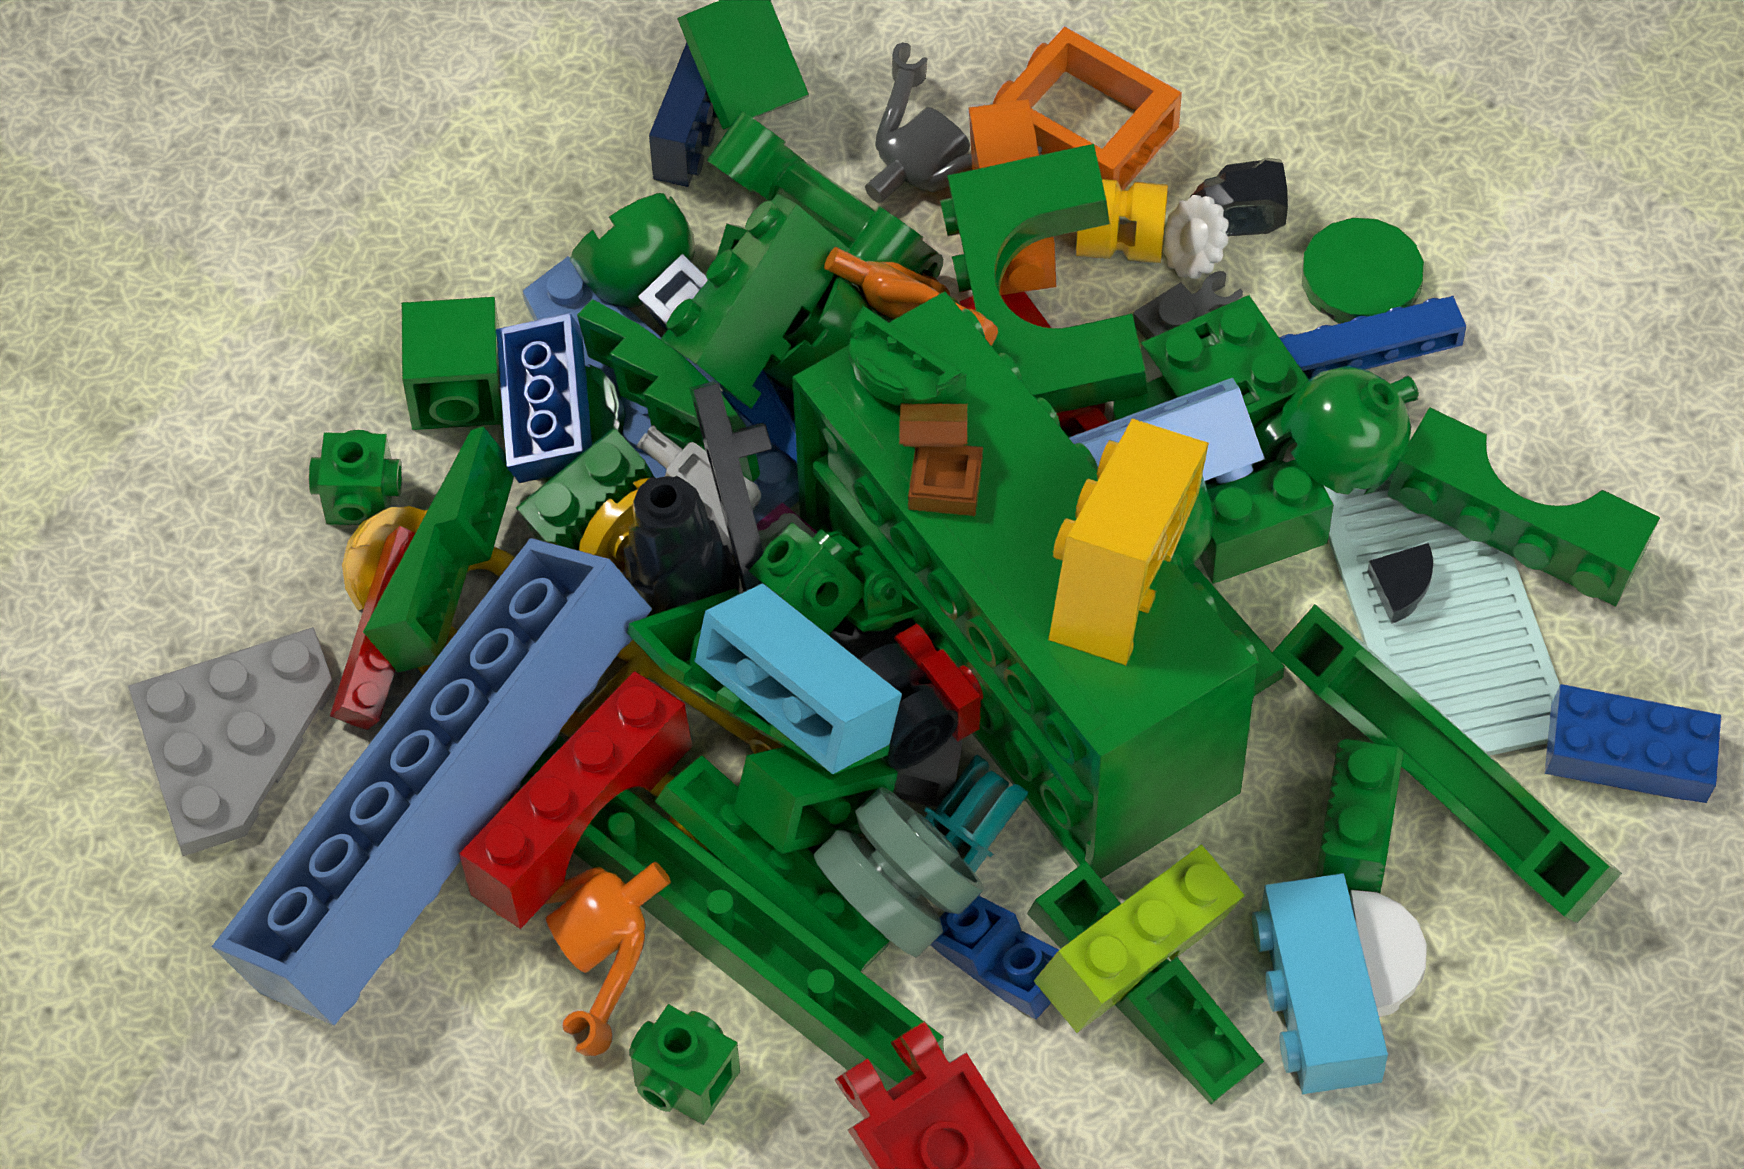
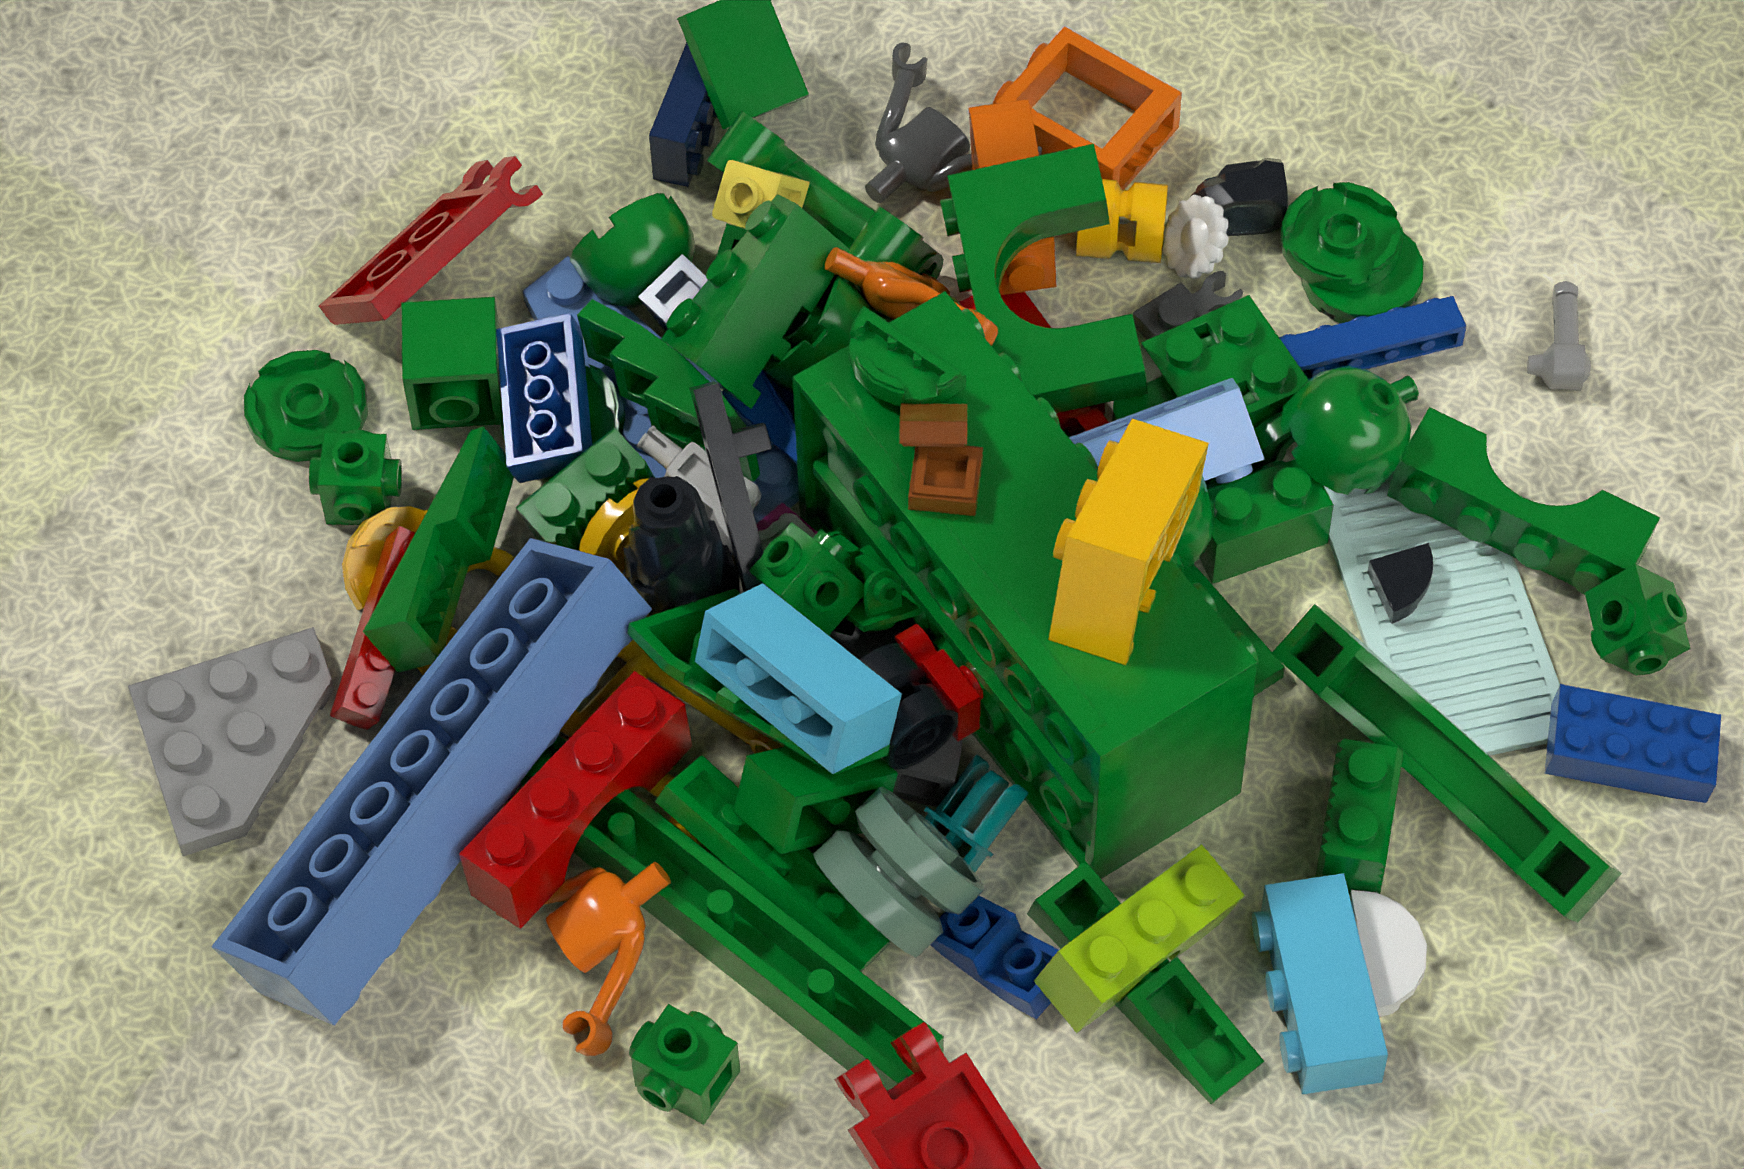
none -> green tile [244,350,368,462]
none -> red tile [318,156,543,325]
none -> light yellow bracket [712,160,810,228]
none -> green tile [1281,182,1404,292]
none -> light grey piece [1527,281,1591,391]
none -> green brick [1585,564,1691,676]

